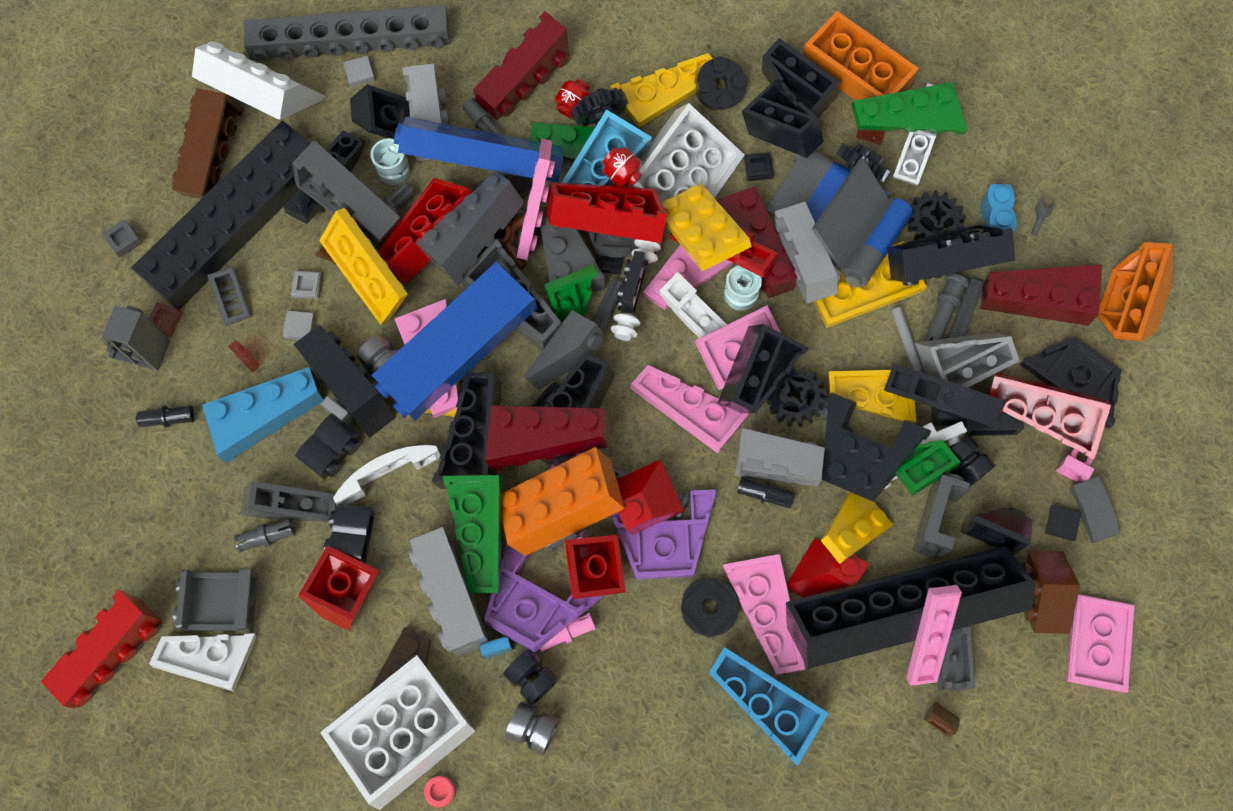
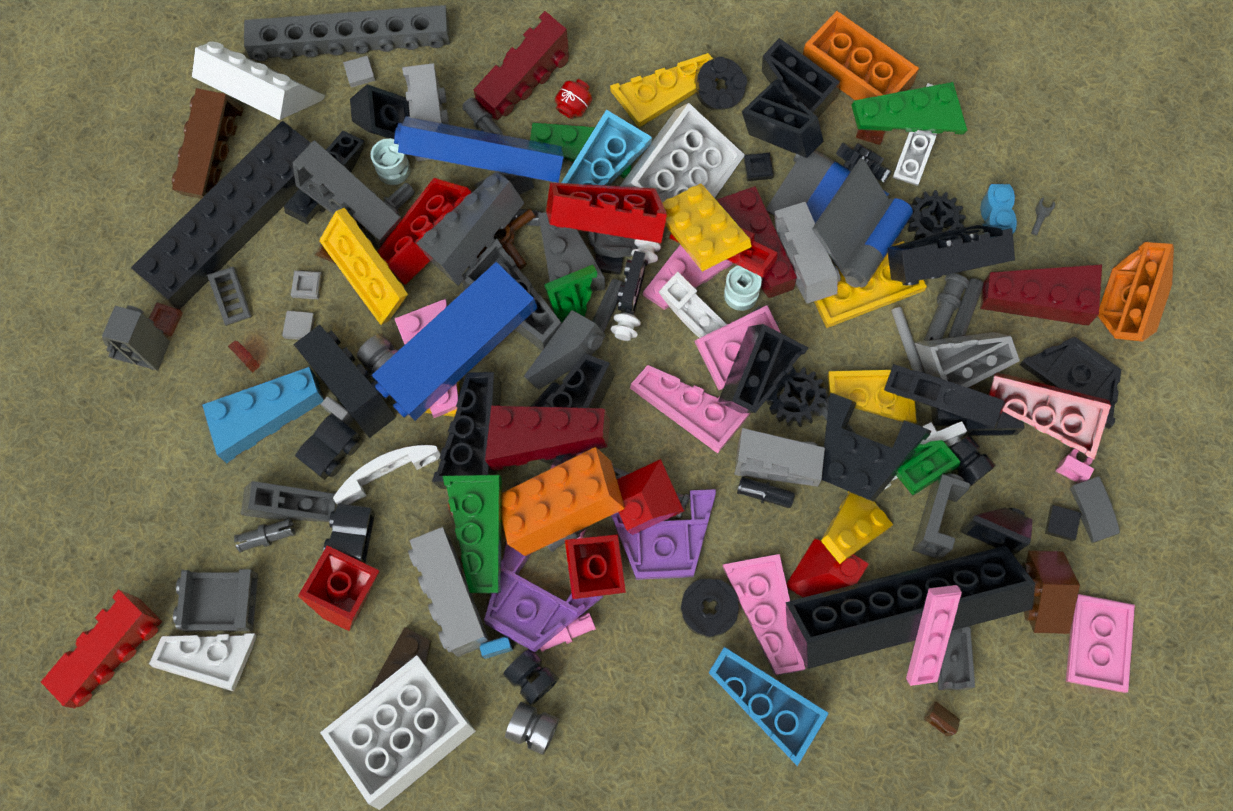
dark grey plate [102,220,142,257] -> none
black axle [136,405,194,428] -> none
coral tile [424,776,455,807] -> none
bright pink wing [517,139,555,260] -> none
black gear [571,88,628,126] -> none
red head [602,147,643,187] -> none

